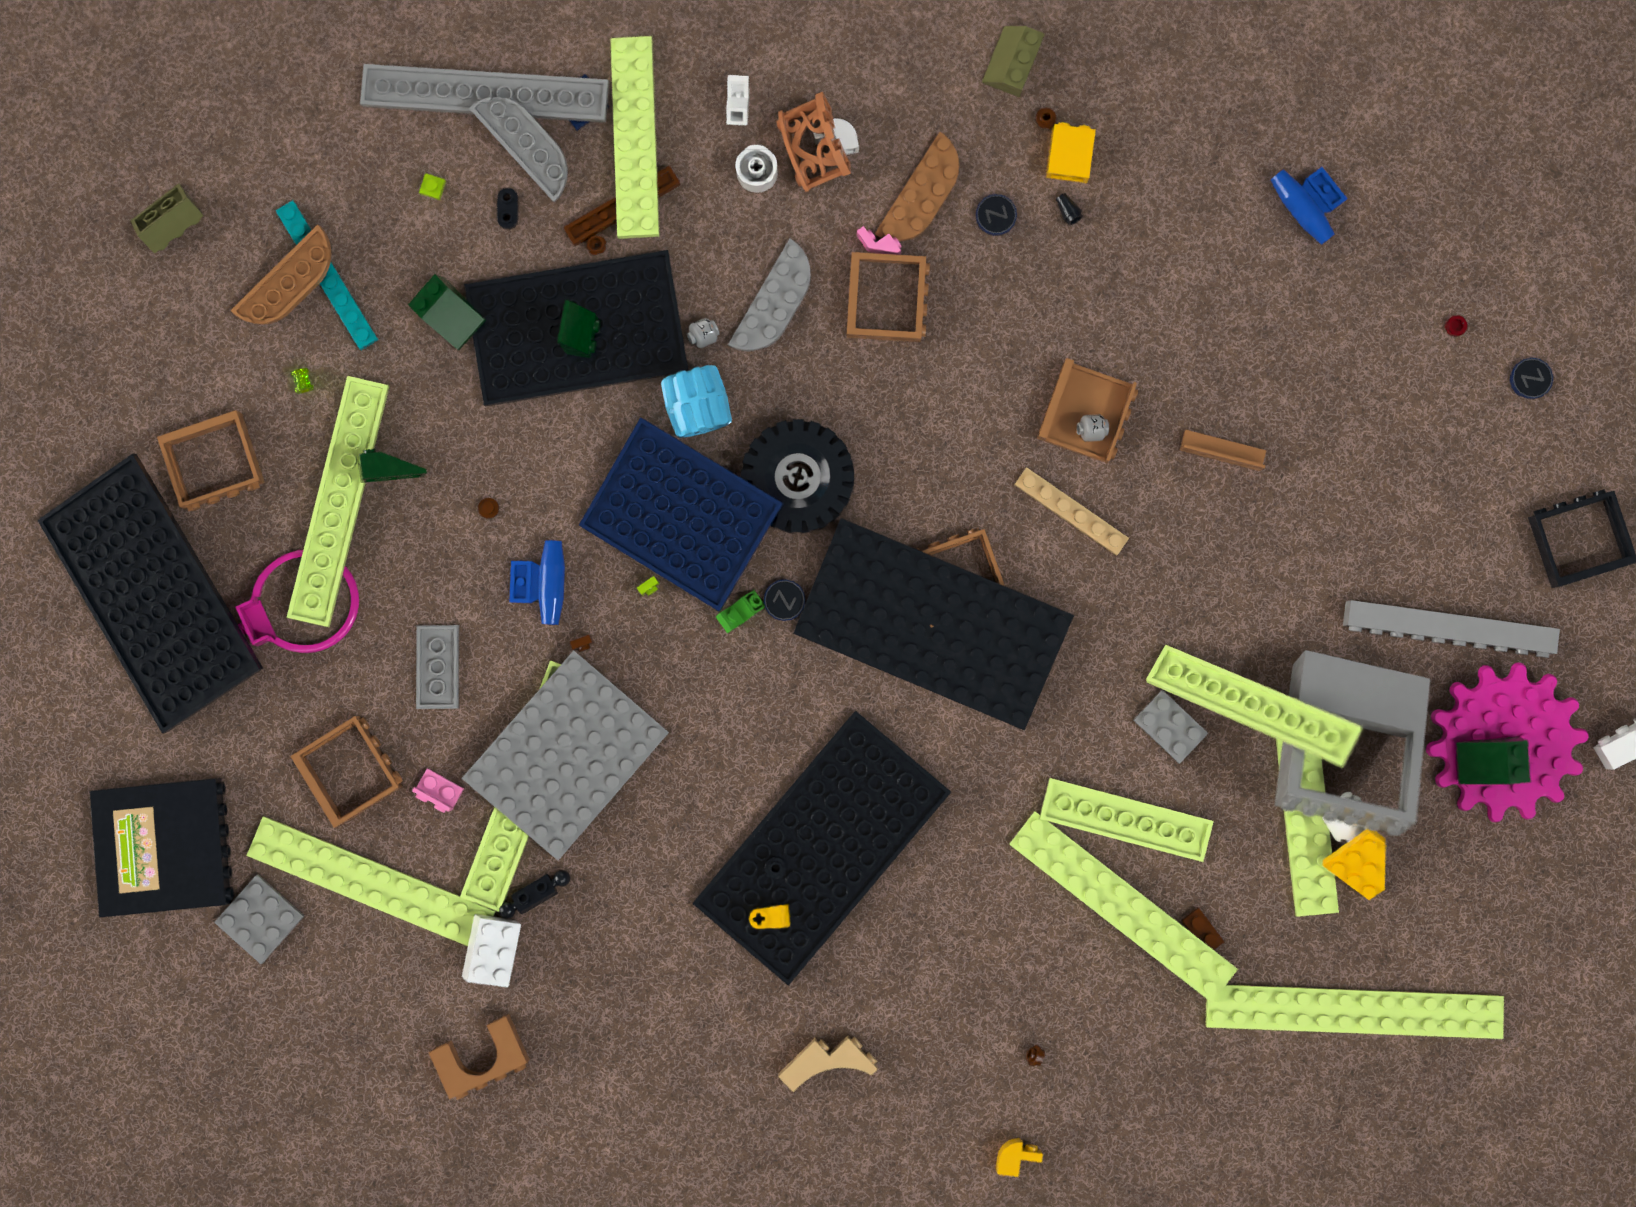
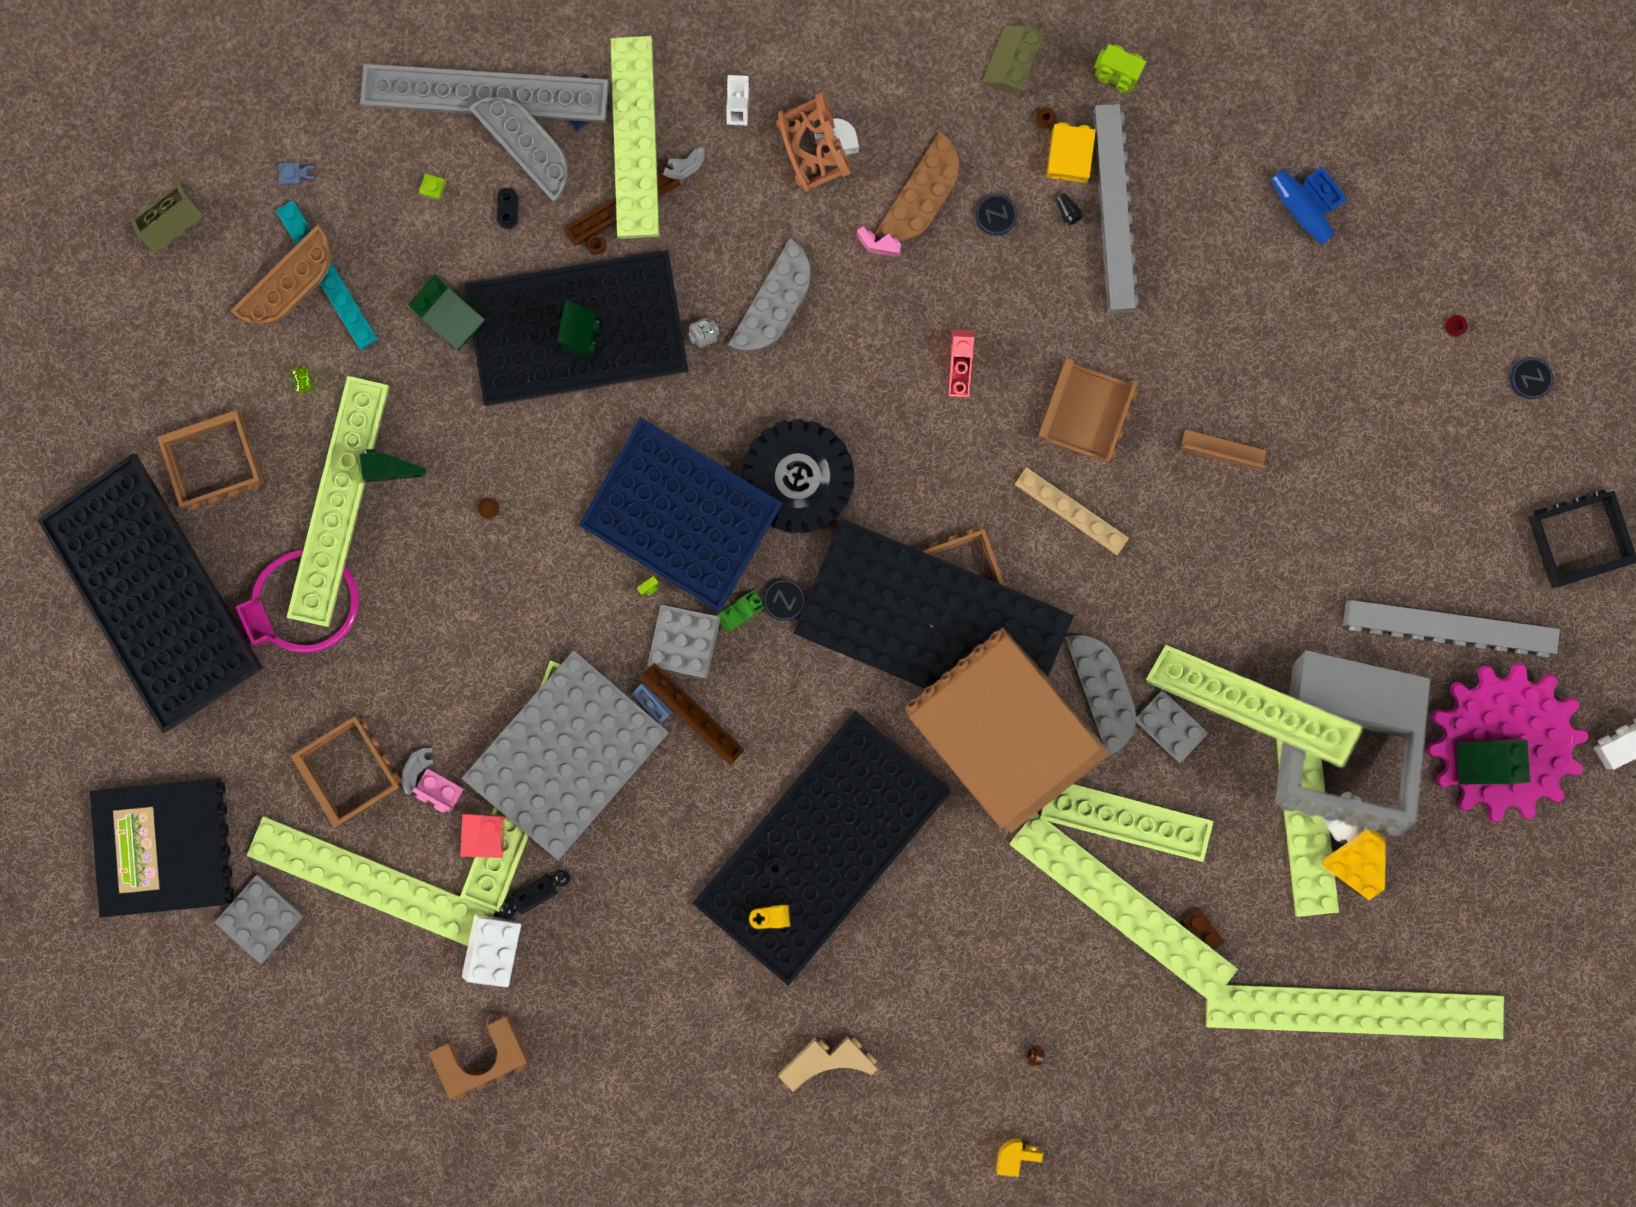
light grey tile [416,625,459,709] -> none
blue plate [509,540,565,625] -> none
reddish brown plate [570,635,594,653] -> none
medium azure wheel [661,365,732,438] -> none
white brick [736,145,778,193] -> none
medium nougat window [846,252,930,342] -> none
light grey head [1076,414,1109,442] -> none
none -> sand blue plate [279,163,316,186]
none -> light grey piece [401,748,434,795]
none -> coral slope [460,814,505,858]
none -> sand blue panel [632,682,674,724]
none -> reddish brown plate [640,663,744,765]
none -> light grey plate [647,605,721,679]
none -> light grey piece [663,147,705,179]
none -> medium nougat panel [905,628,1110,833]
none -> coral slope [948,329,974,397]
none -> light grey plate [1065,635,1136,755]
none -> lime brick [1093,44,1147,93]
none -> light grey brick [1093,104,1138,314]

